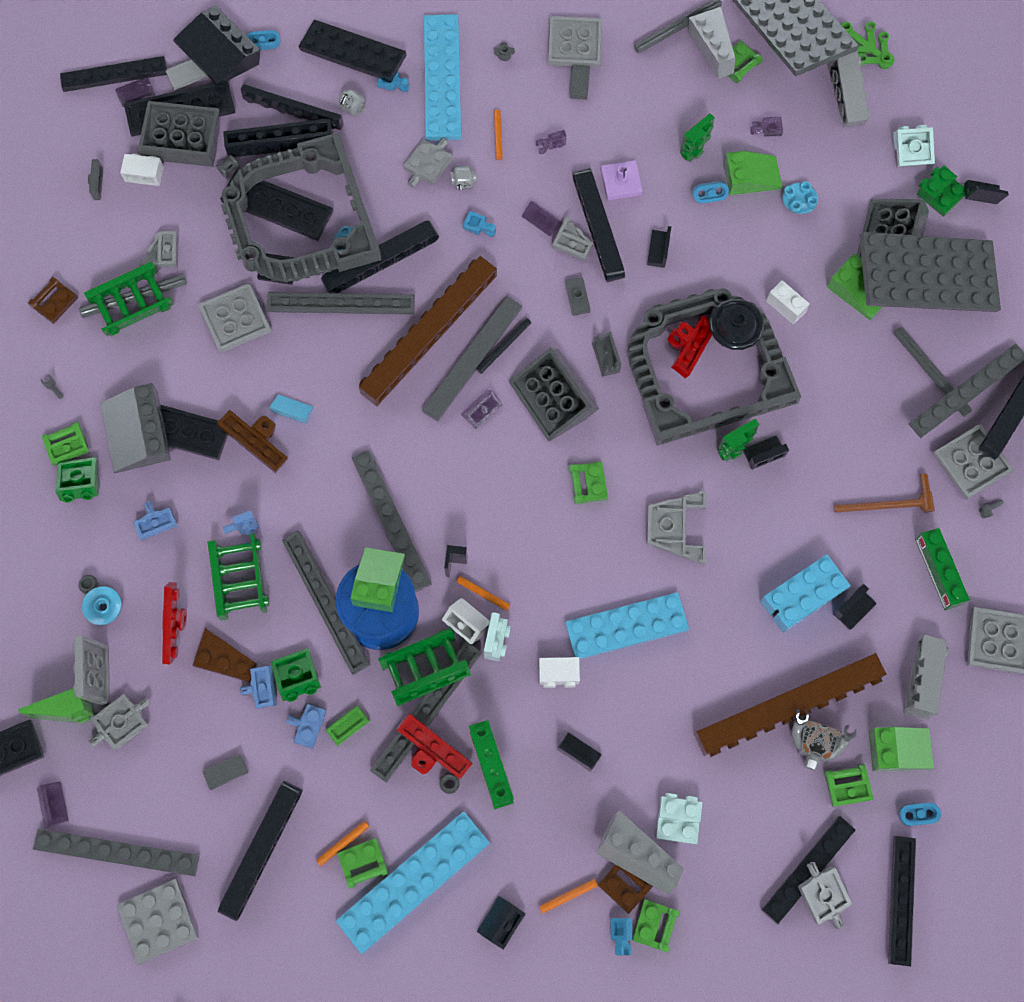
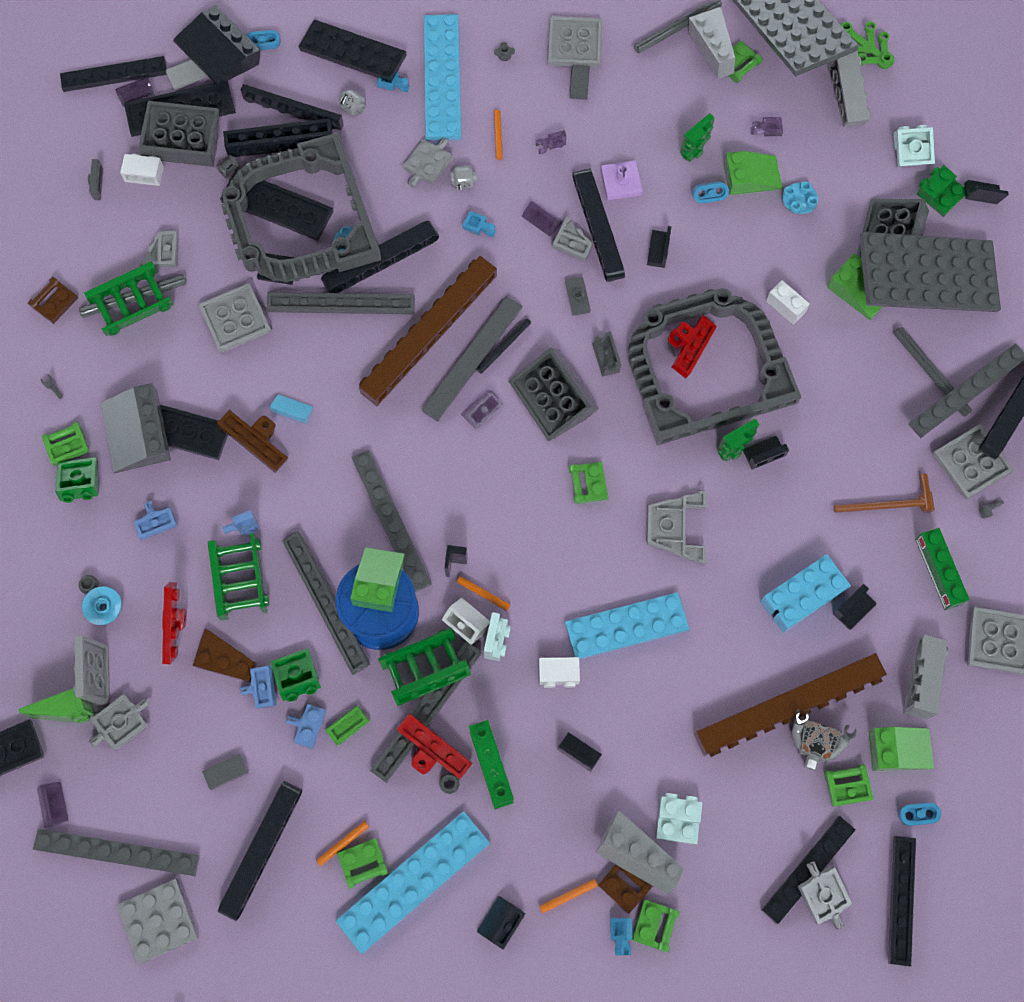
black piece [709,299,764,350] -> none

